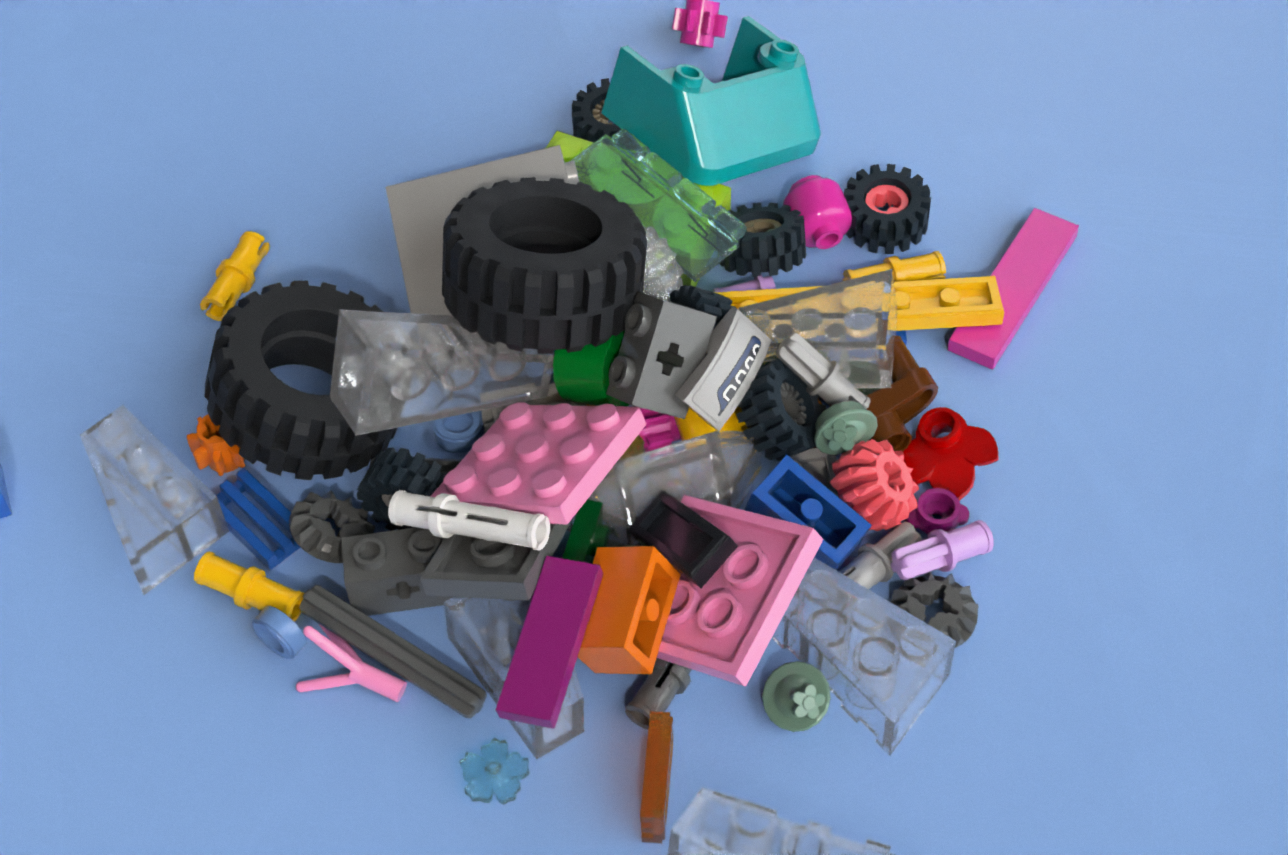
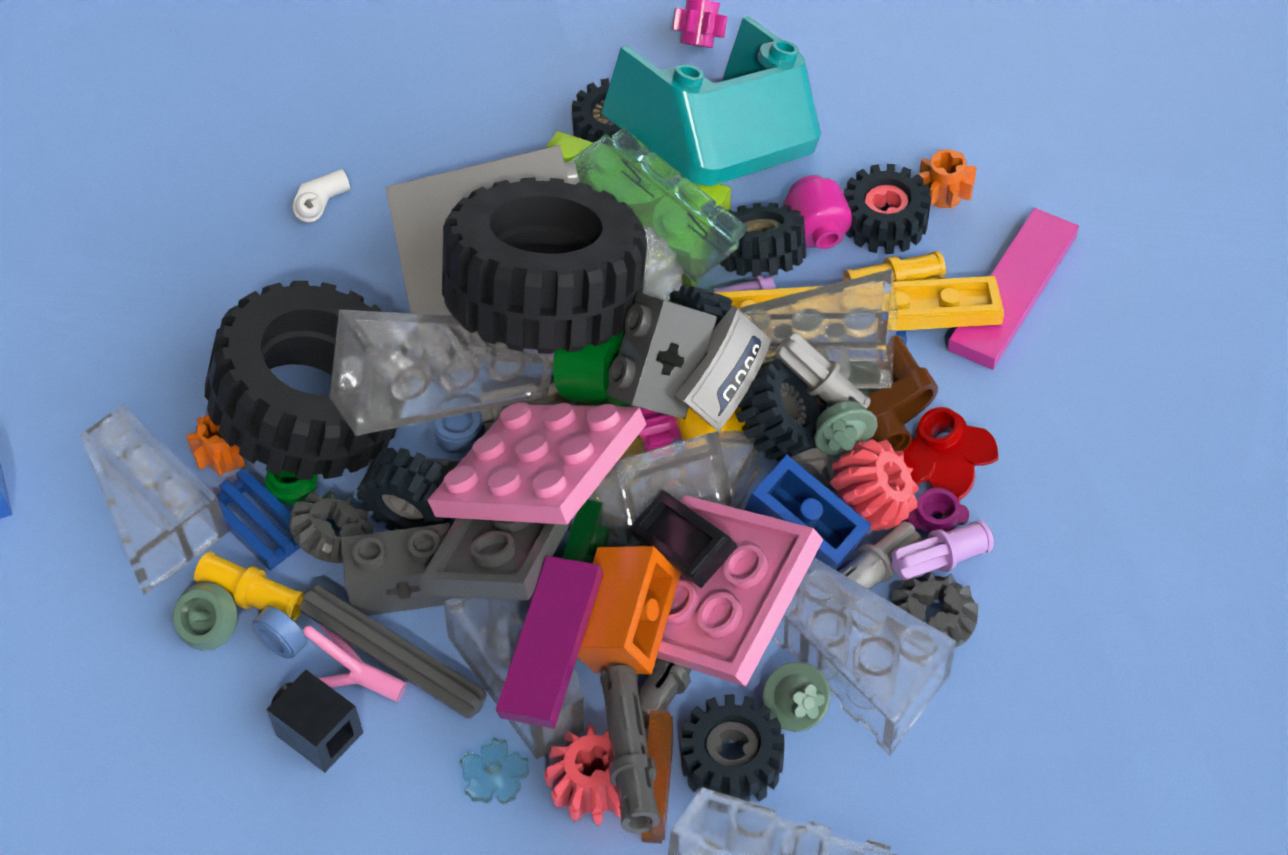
yellow pin [200,231,270,321] -> none
white pin [388,490,550,551] -> none
none -> sand green hat [173,582,238,651]
none -> green plate [265,471,318,504]
none -> black brick [266,670,364,773]
none -> white arm [293,169,351,222]
none -> coral gear [544,722,621,826]
none -> dark grey pin [600,665,660,833]
none -> black bush [680,694,785,808]
none -> orange gear [919,149,977,209]

